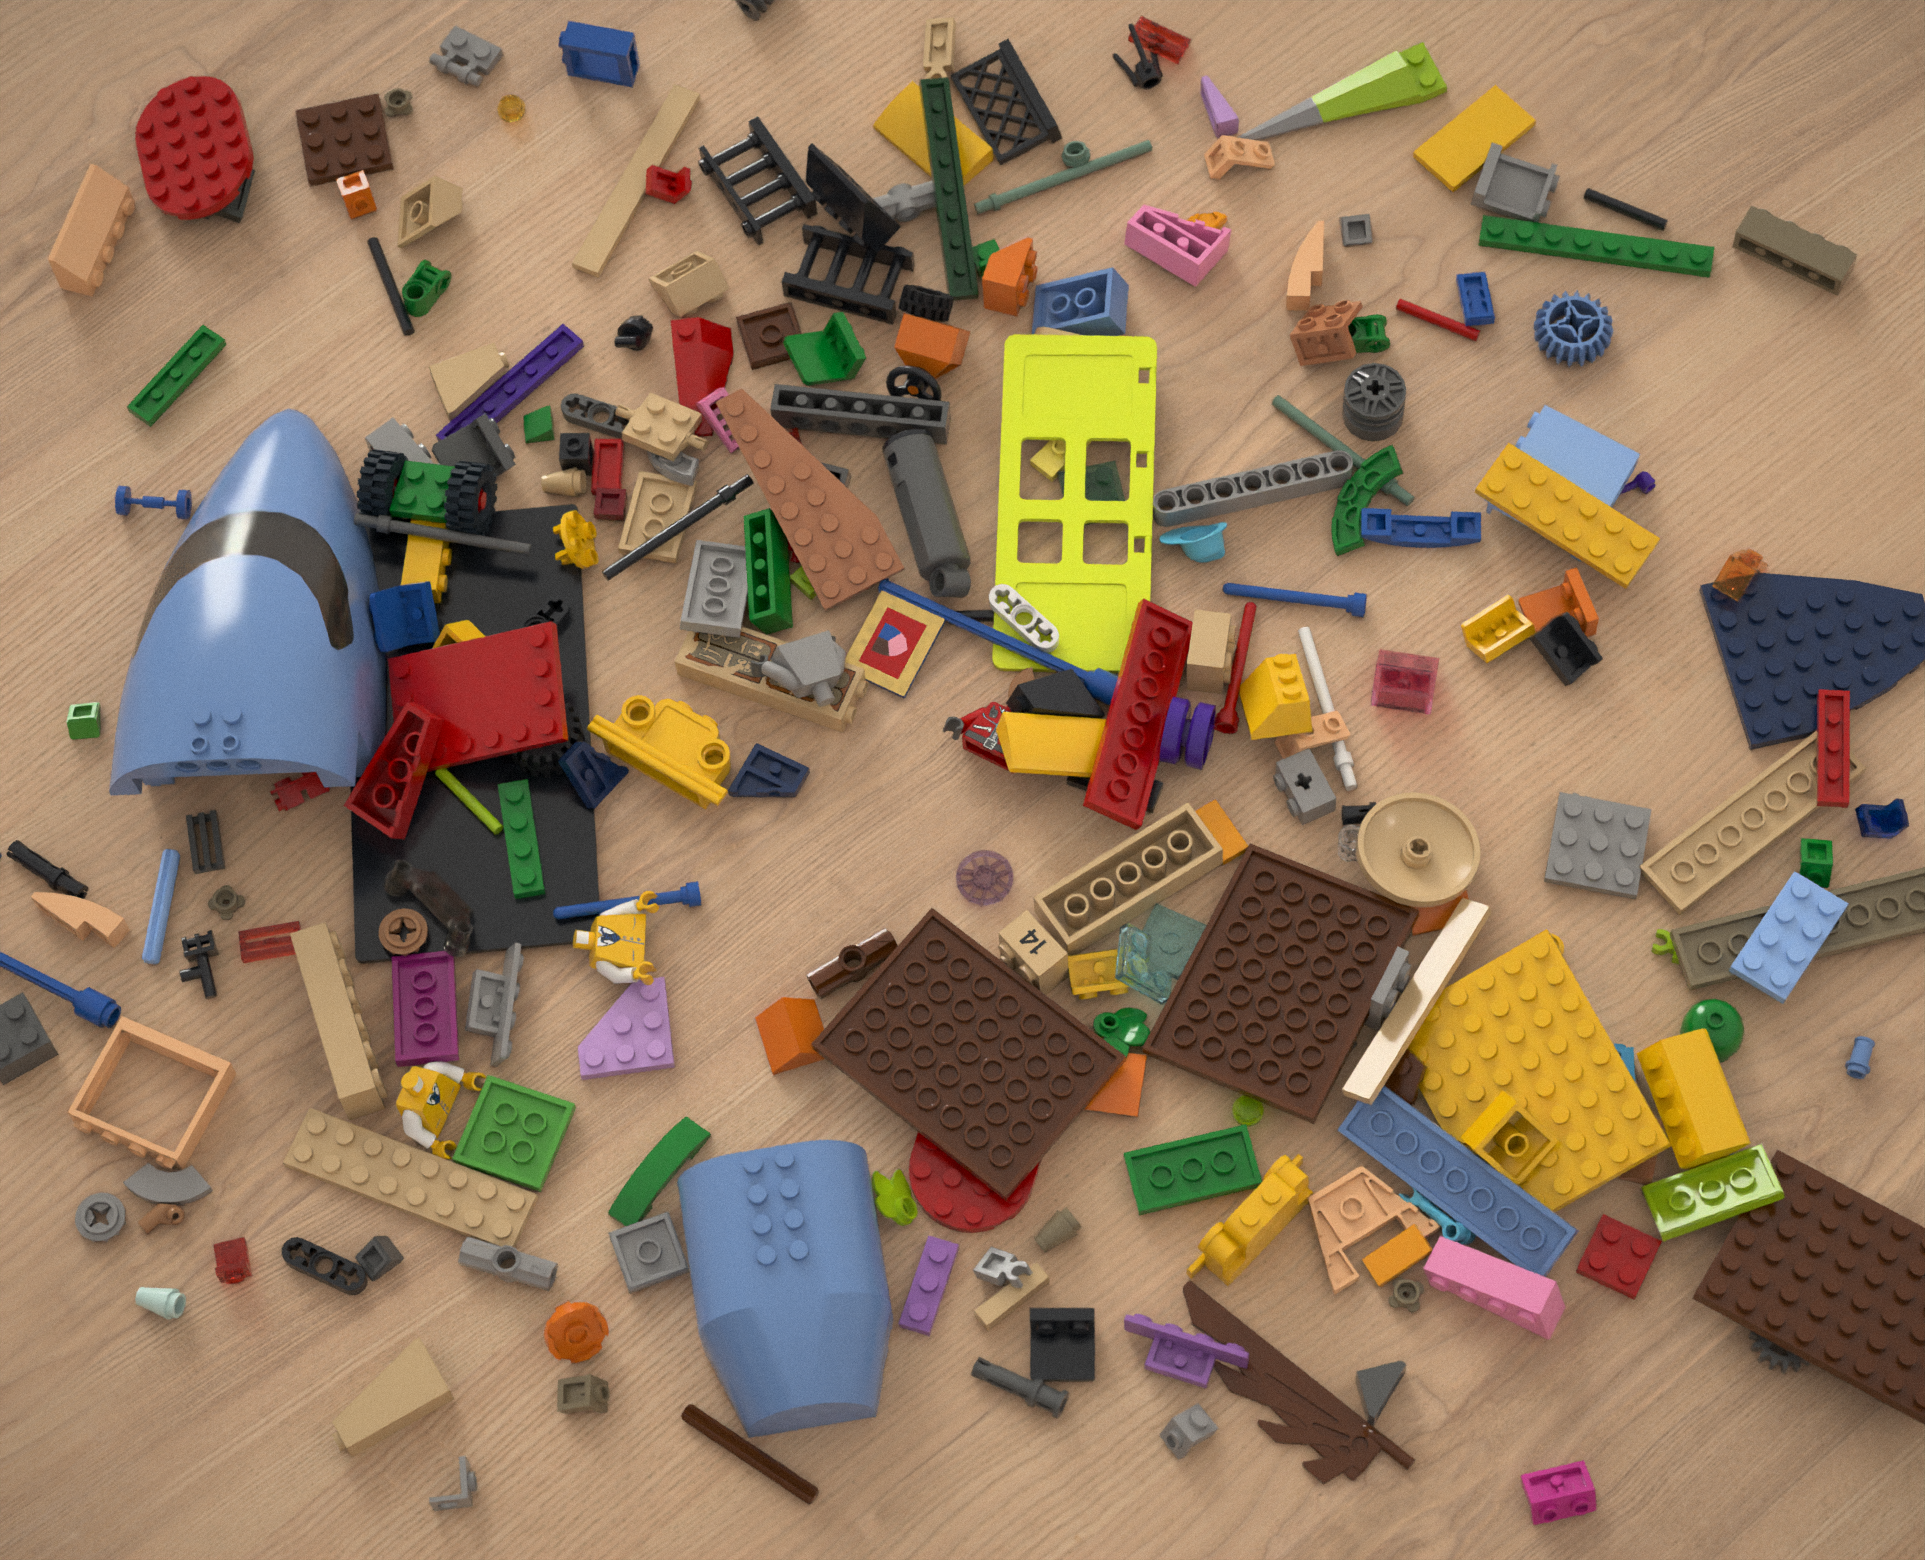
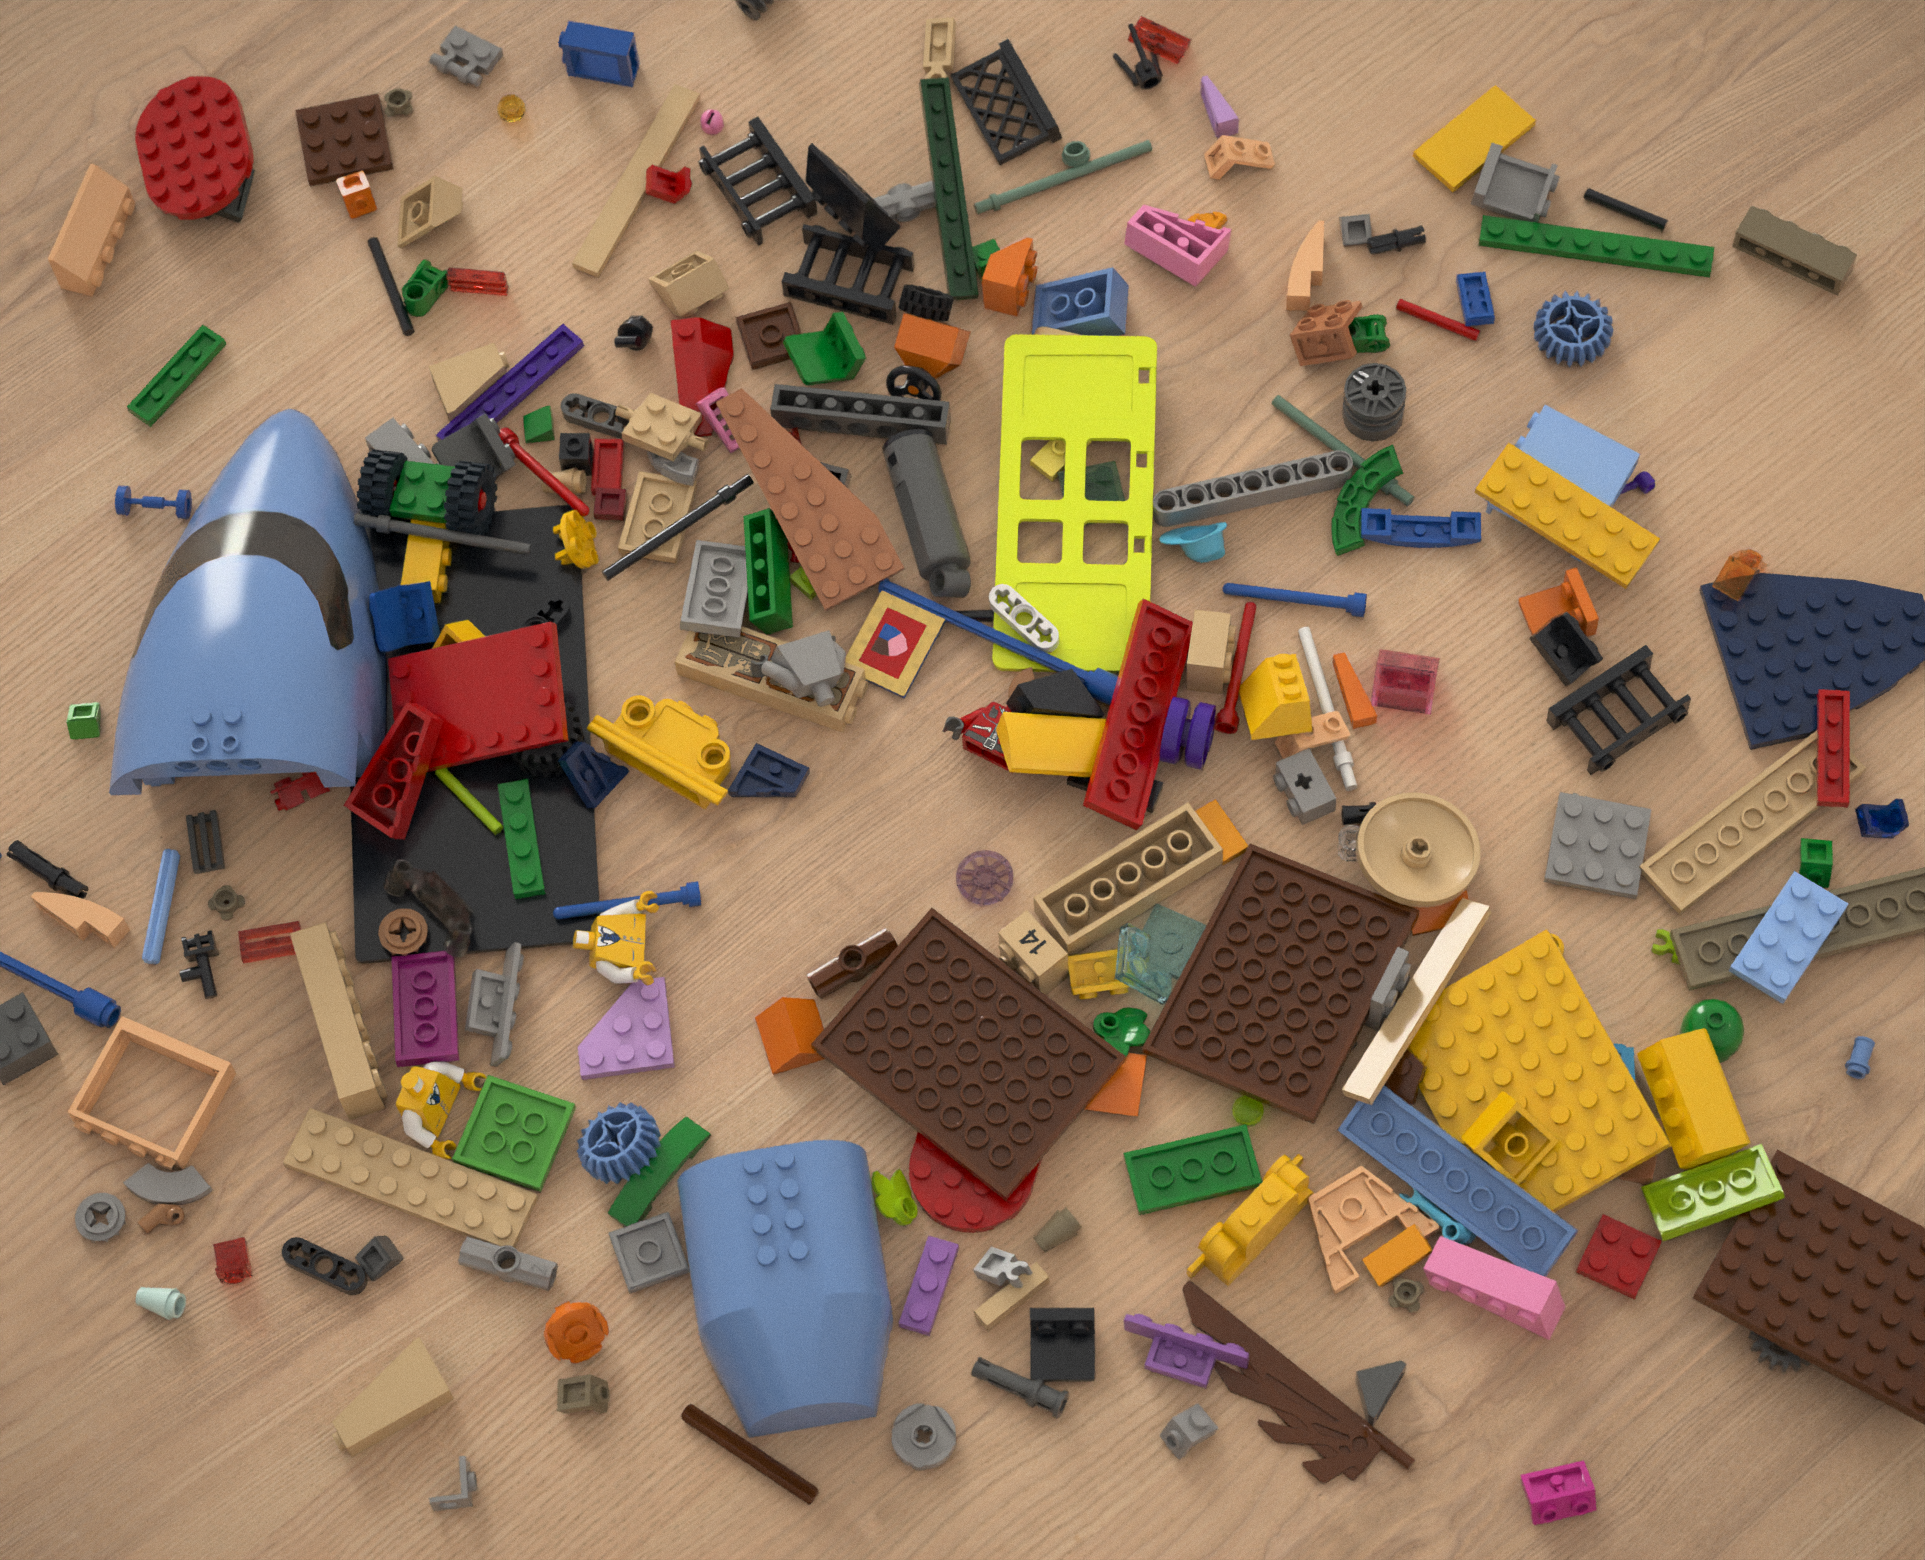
yellow slope [873,81,993,185] -> none
lime plate [1238,42,1447,141] -> none
yellow bracket [1461,595,1536,663] -> none
none -> clear red tile [447,267,509,296]
none -> red piece [498,427,590,517]
none -> medium blue gear [577,1102,661,1184]
none -> bright pink hinge [700,109,724,135]
none -> light grey plate [892,1403,956,1471]
none -> orange piece [1332,652,1377,729]
none -> black axle [1367,225,1426,254]
none -> black fence [1546,645,1691,775]

